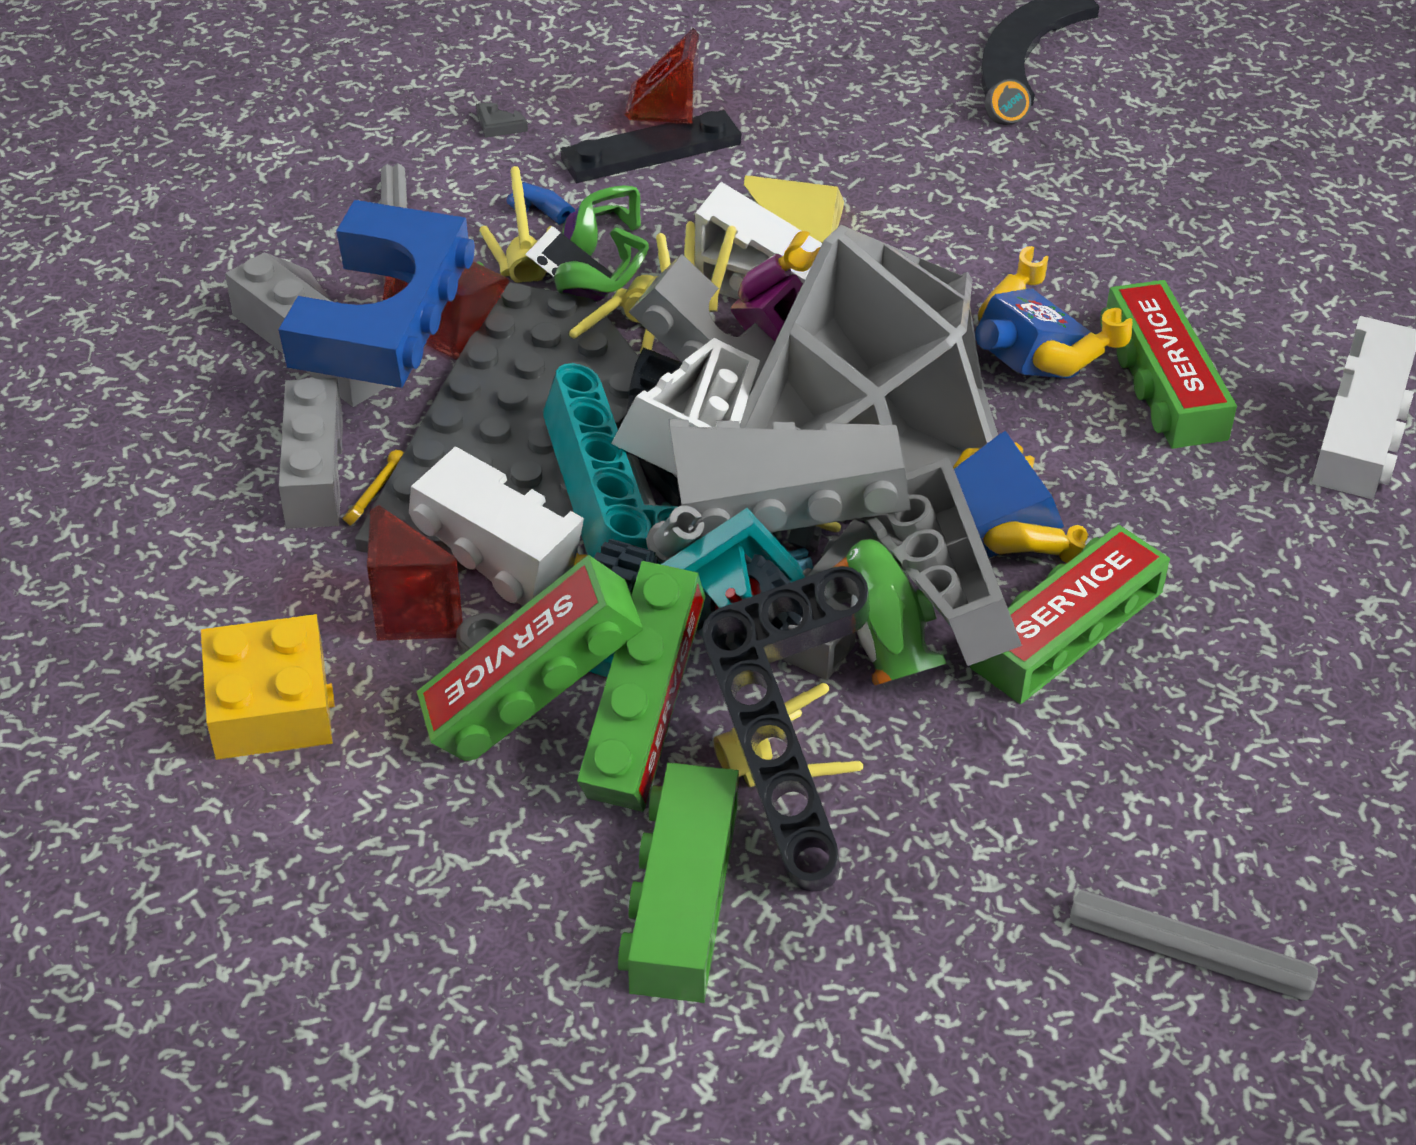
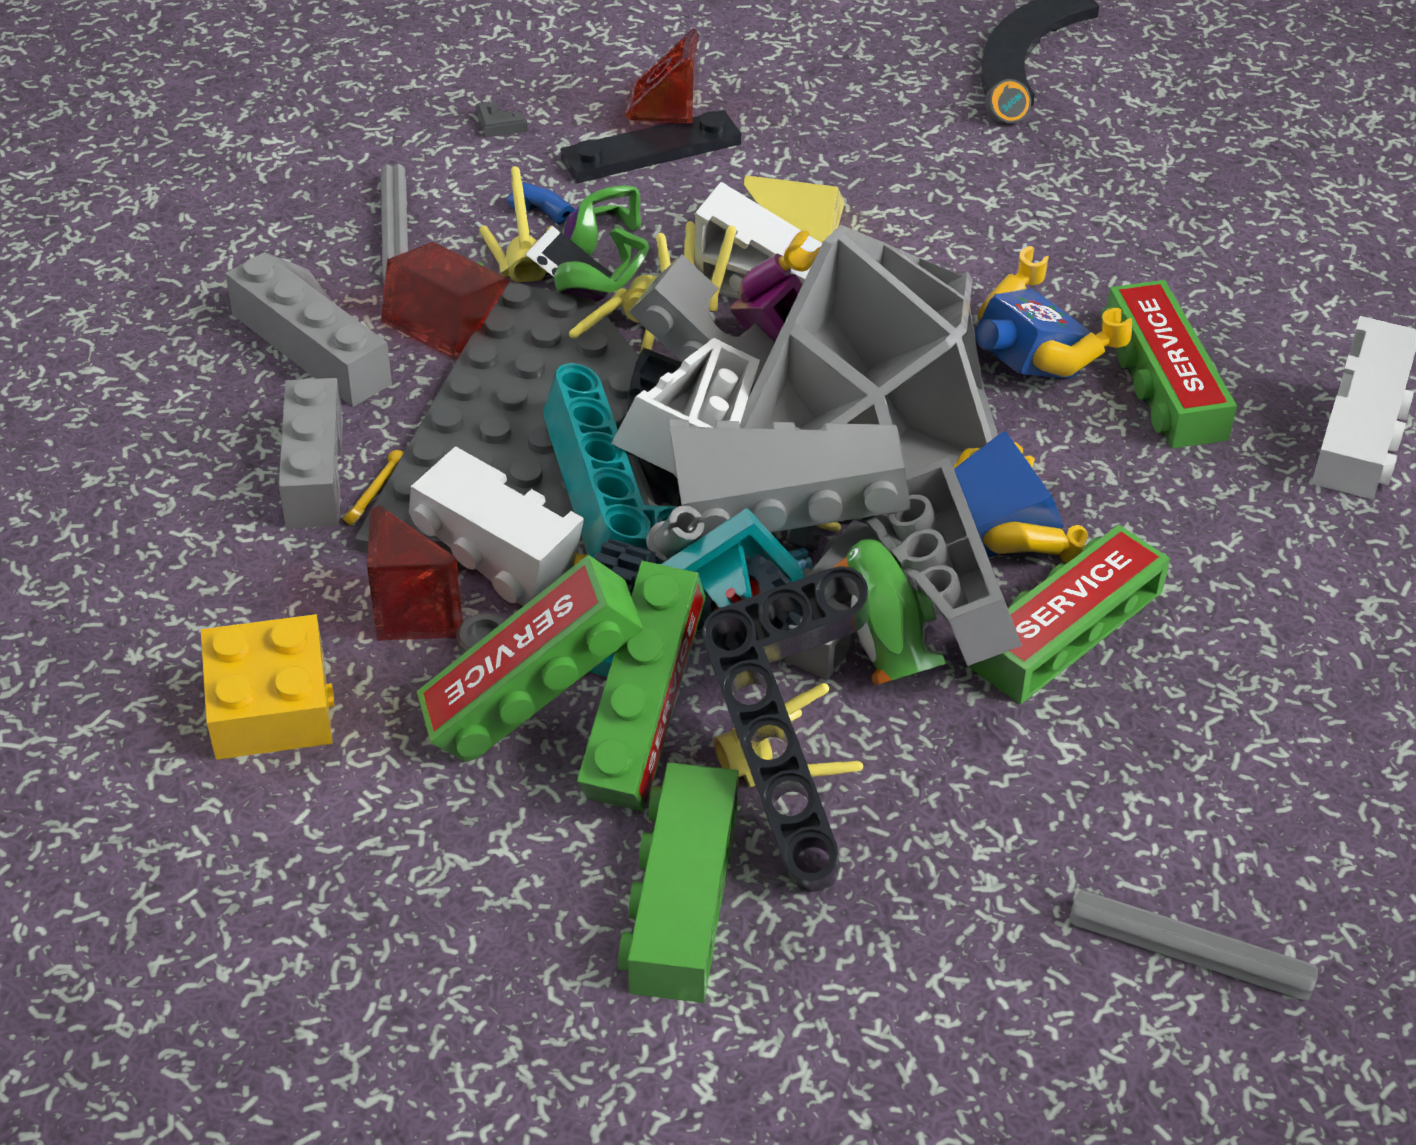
blue arch [278,200,475,388] -> none

